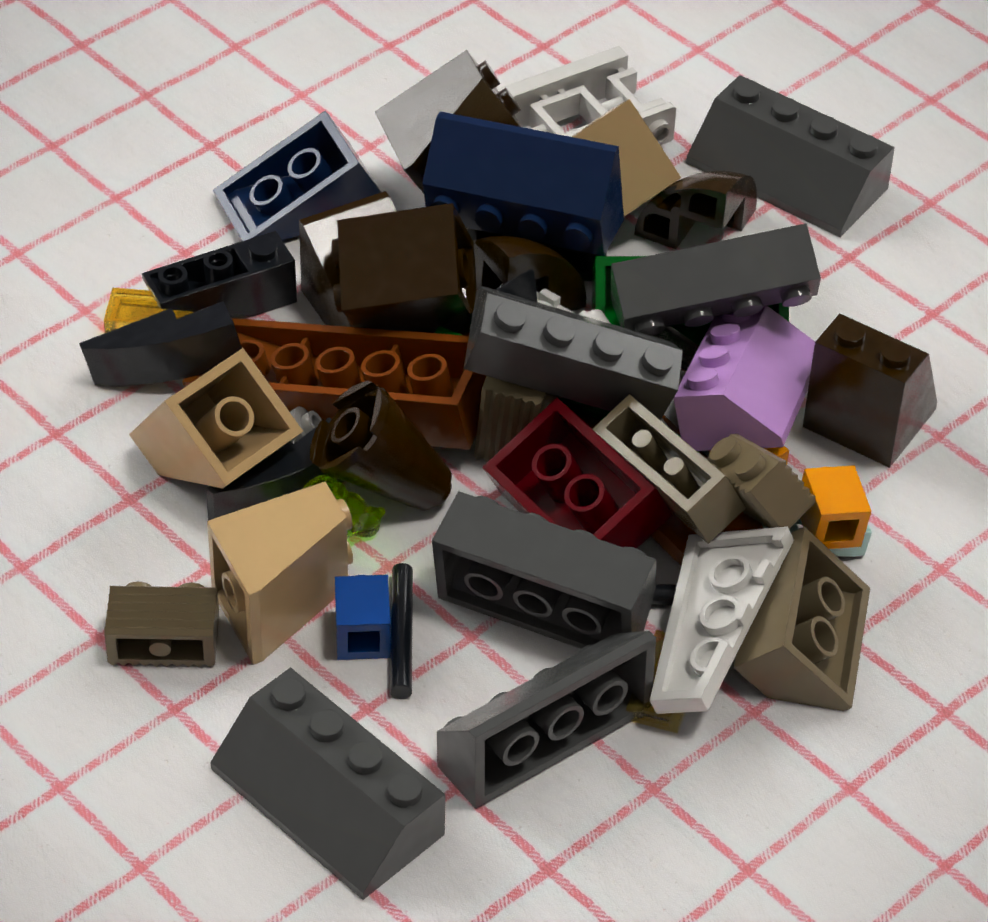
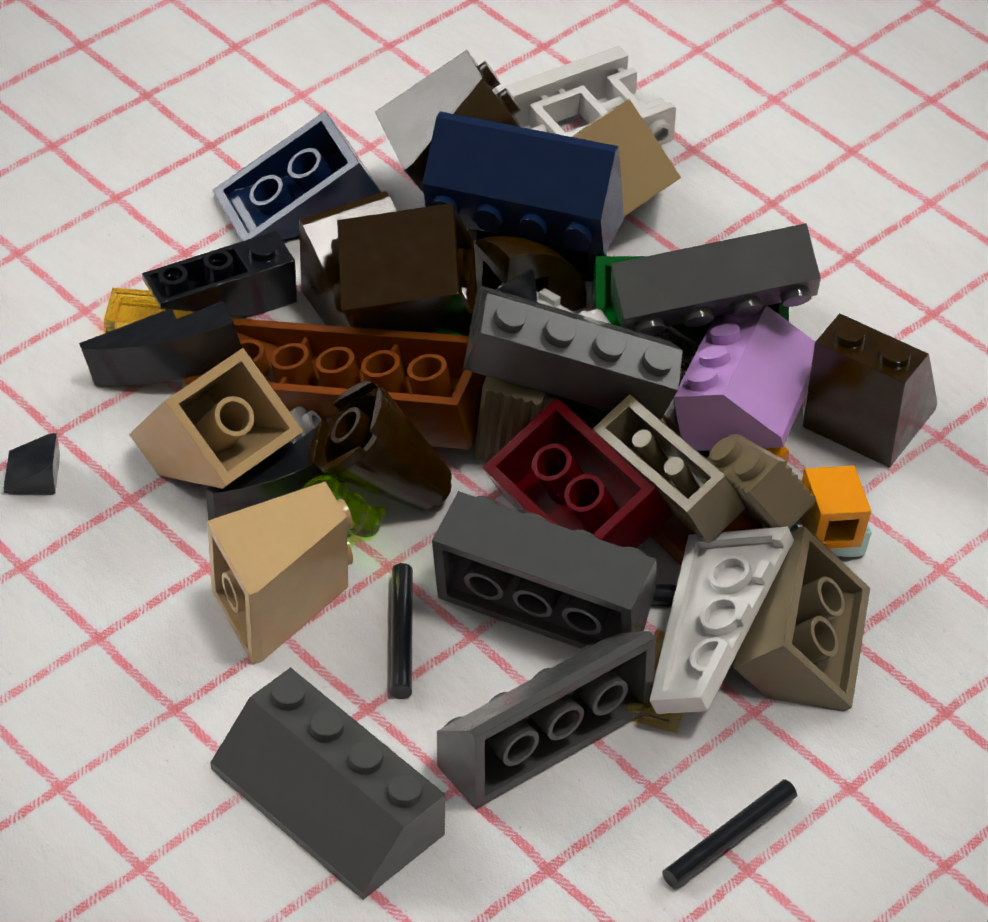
dark tan brick [104,581,219,667] -> none
blue brick [335,575,391,660] -> none
dark brown brick [634,171,757,249] -> none
dark grey slope [686,75,895,237] -> none
none -> black slope [4,433,60,493]
none -> black bar [662,779,797,889]

